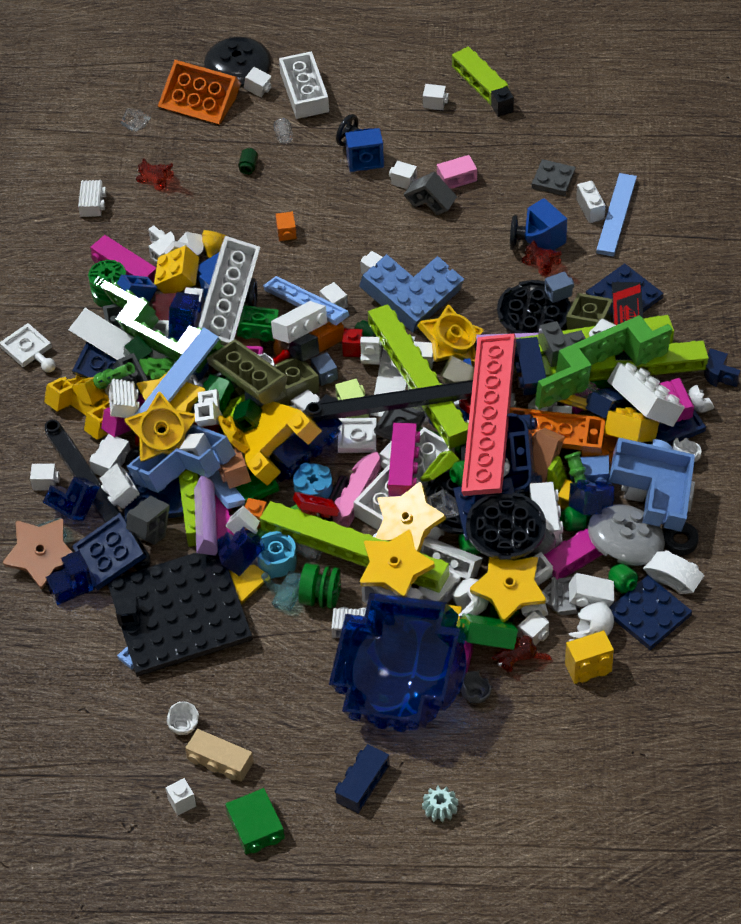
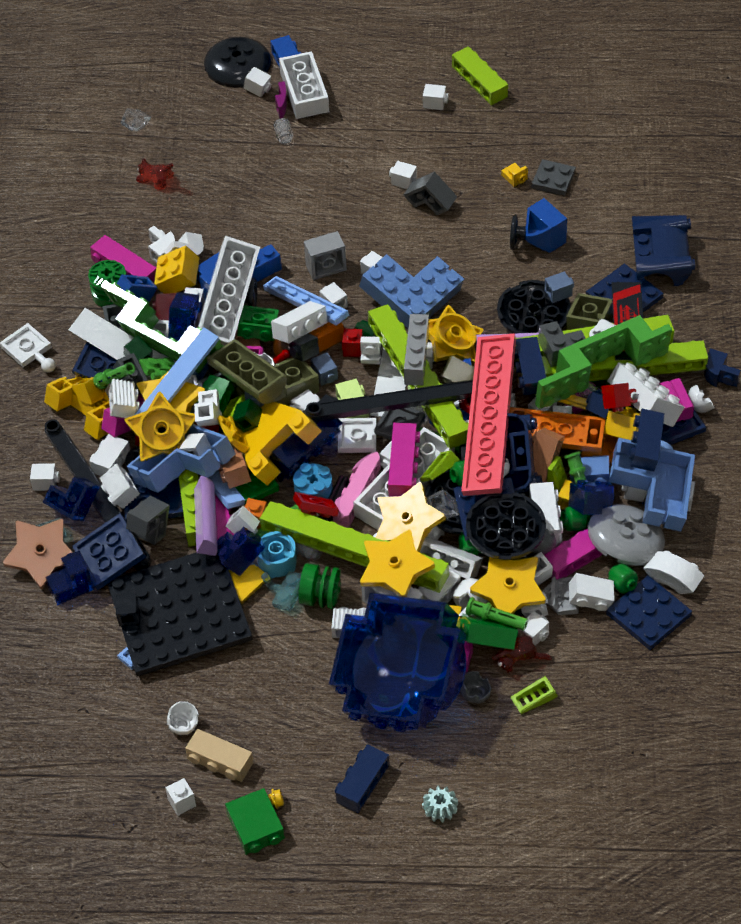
white brick [78,180,106,217] -> none
orange slope [158,60,241,125] -> none
yellow helmet [202,230,227,258] -> none
dark green brick [238,148,258,175] -> none
orange brick [275,211,297,241] -> none
blue piece [336,114,384,172] -> none
bright pink brick [437,155,477,189] -> none
black brick [491,86,514,117] -> none
clear red animal [522,240,562,276] -> none
yellow brick [565,630,614,684] -> none
white helmet [569,602,614,641] -> none
white brick [576,181,606,223] -> none
light blue tile [596,173,637,257] -> none
black tyre [663,522,699,555] -> none
white hair [672,438,702,462] -> none
none -> blue brick [252,244,282,282]
none -> yellow plate [268,789,284,809]
none -> blue brick [270,35,301,68]
none -> magenta slope [275,81,287,119]
none -> light grey brick [304,231,347,280]
none -> light grey brick [404,314,429,386]
none -> bright green pin [466,597,528,631]
none -> yellow bracket [501,163,528,187]
none -> lime slope [511,676,558,714]
none -> red brick [601,383,638,412]
none -> dark blue brick [629,408,665,472]
none -> dark blue piece [632,215,695,286]

